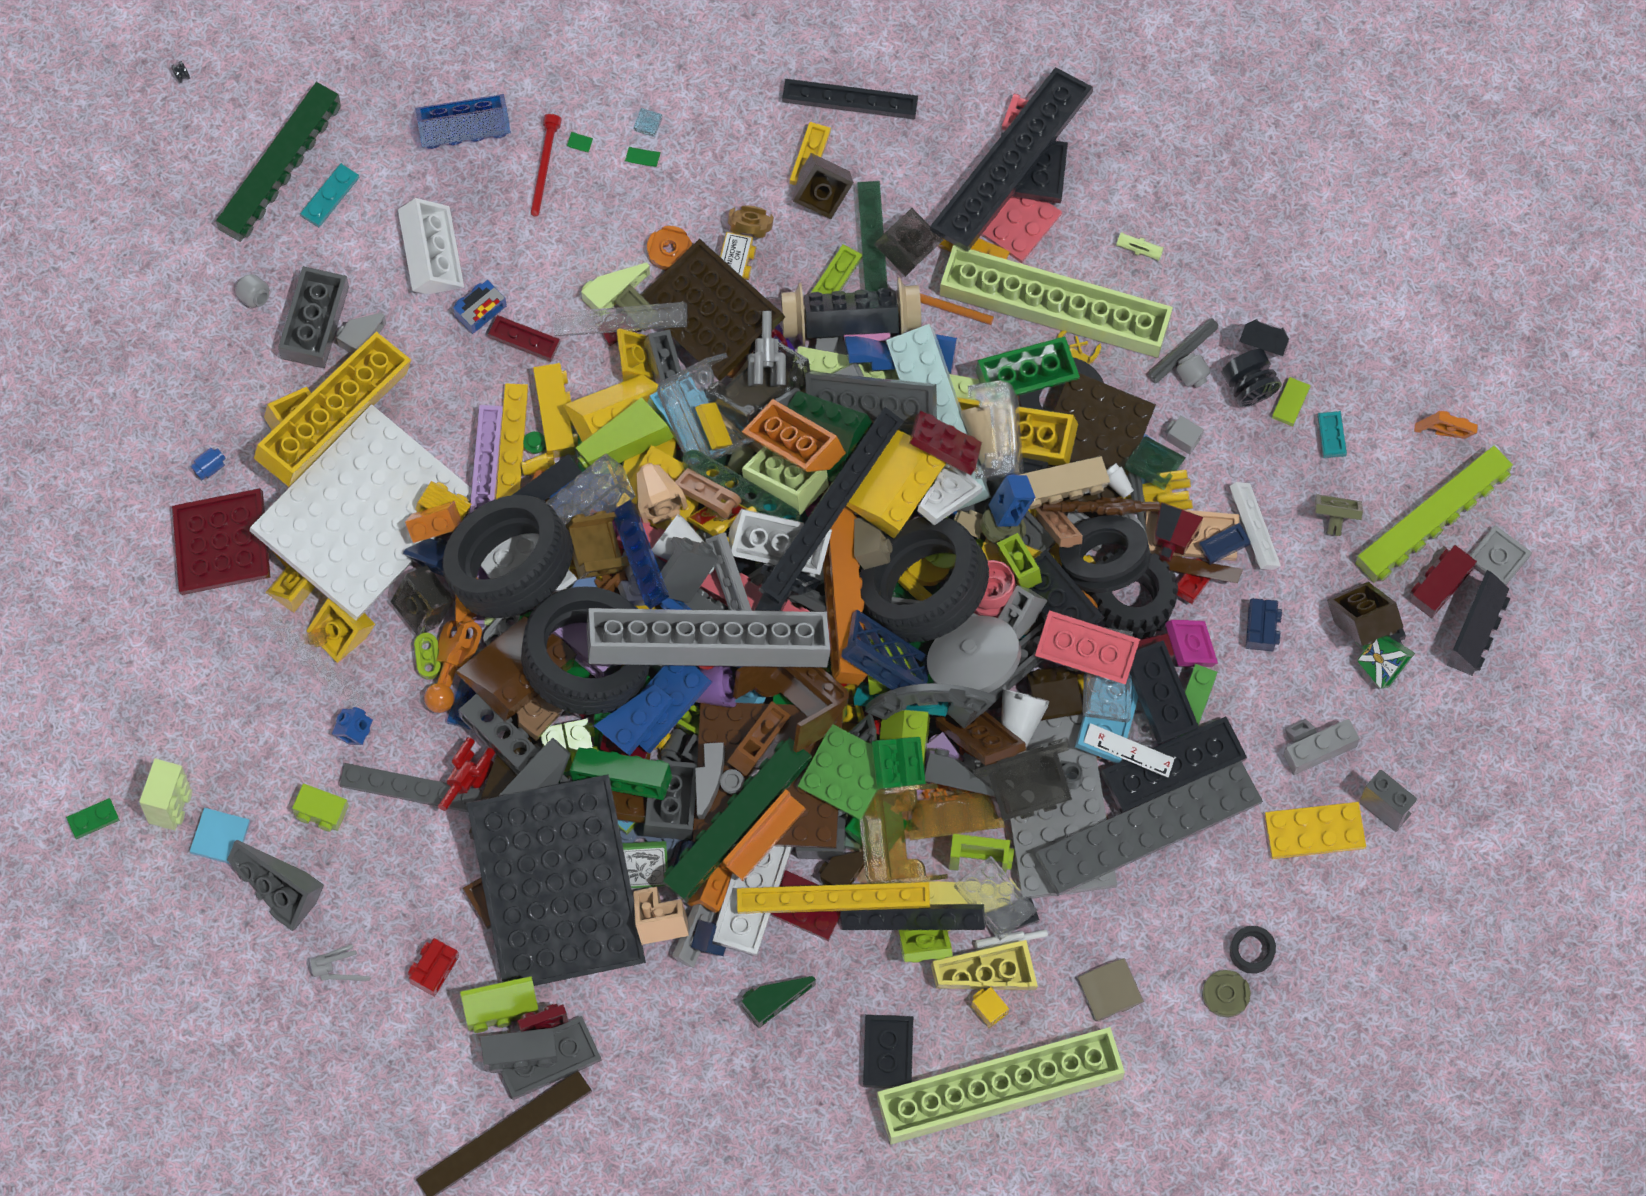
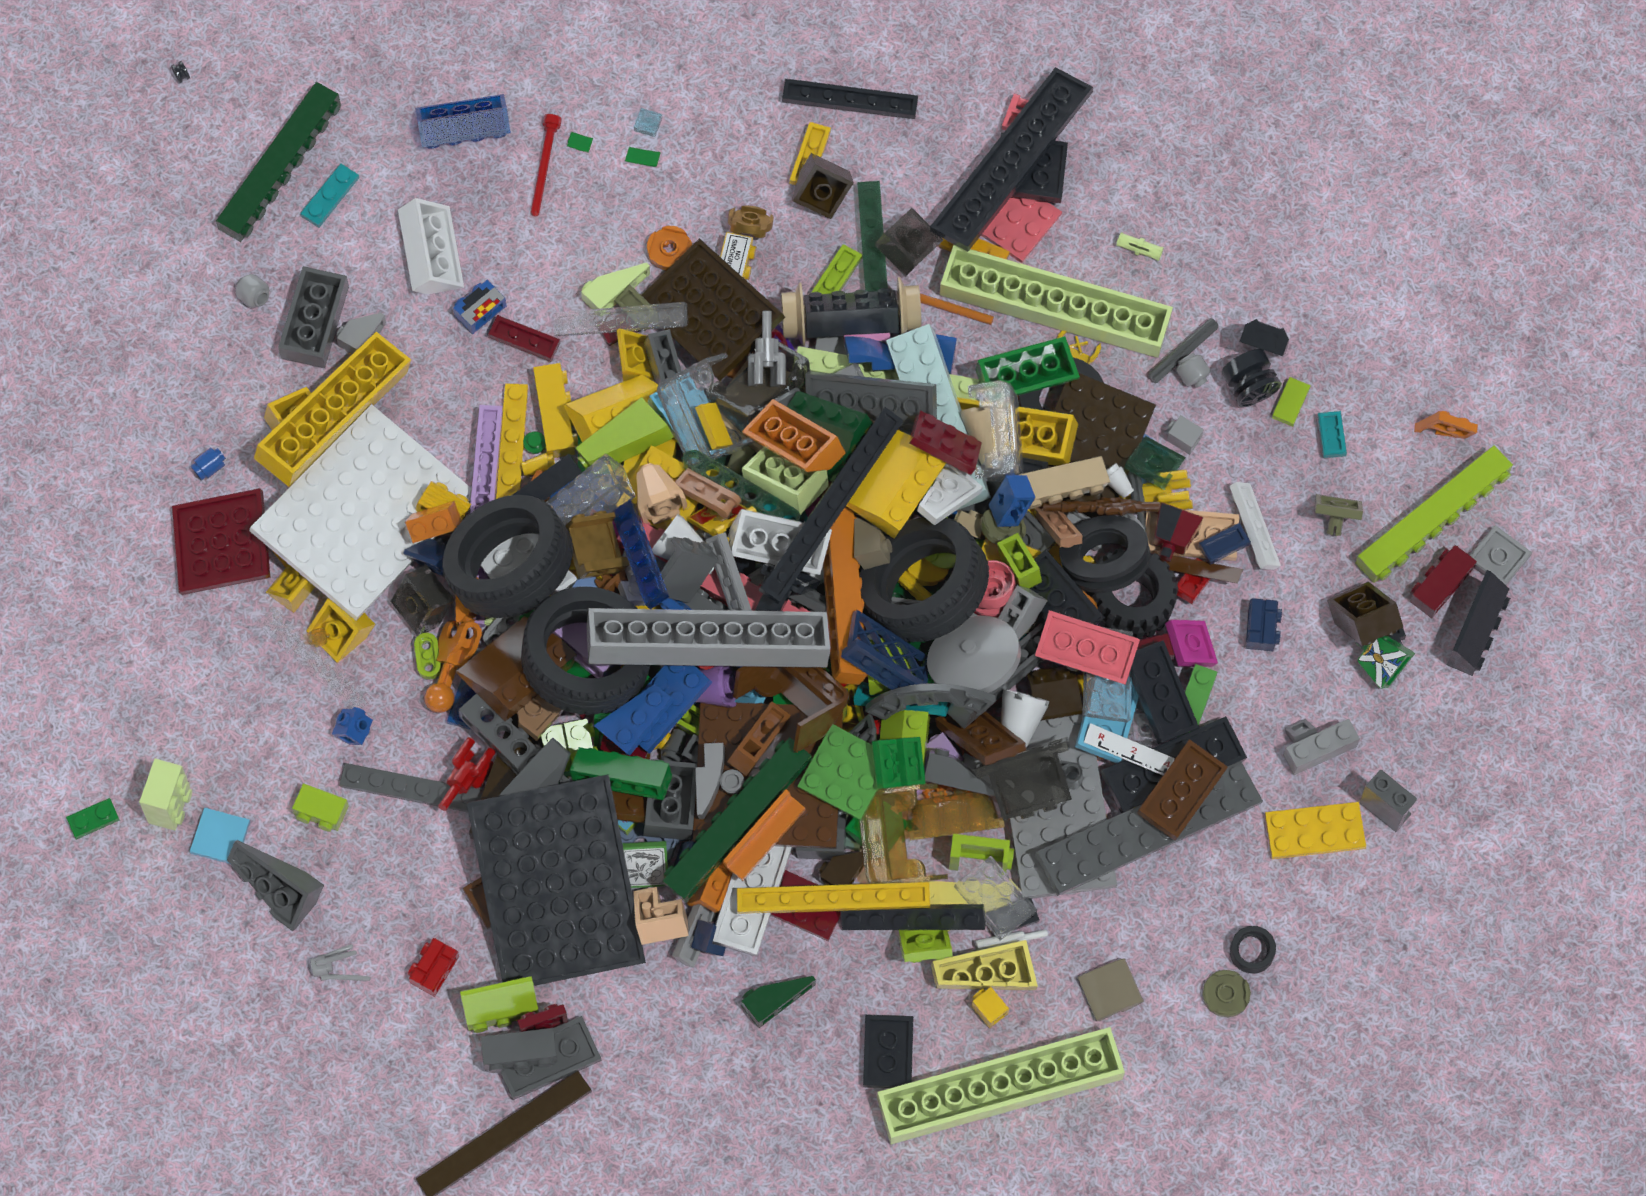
none -> reddish brown plate [1137,739,1228,841]

